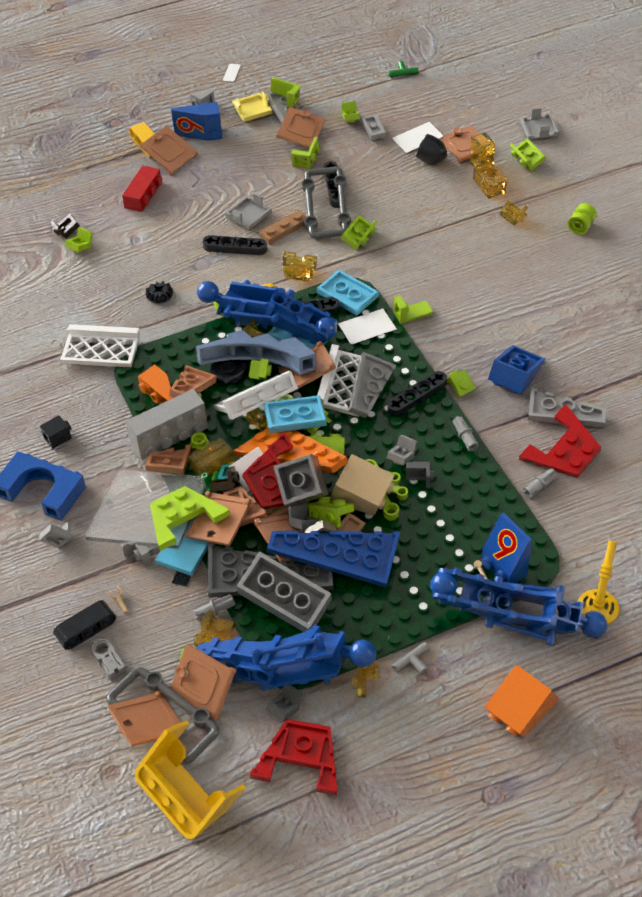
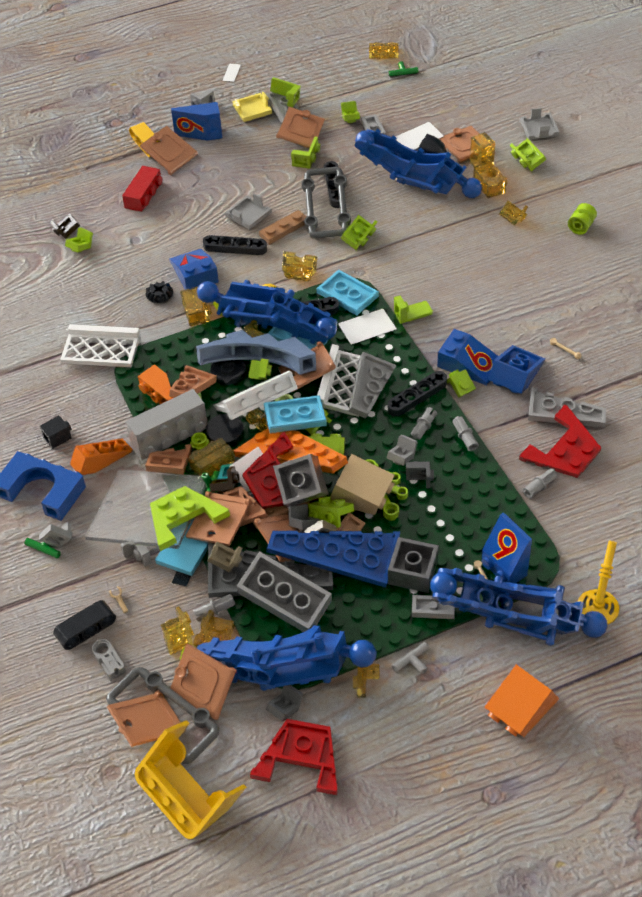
none -> green piece [24,538,61,558]
none -> orange slope [70,438,133,475]
none -> clear yellow bracket [161,606,194,655]
none -> blue slope [169,249,219,293]
none -> clear yellow brick [180,287,212,326]
none -> black tile [206,414,244,447]
none -> dark tan bracket [207,542,243,572]
none -> blue piece [355,128,482,198]
none -> clear yellow bracket [369,42,399,59]
none -> flat silver brick [388,537,439,593]
none -> light grey axle [411,407,437,439]
none -> light grey plate [412,595,455,619]
none -> blue slope [437,329,498,386]
none -> tan hinge [550,338,582,359]

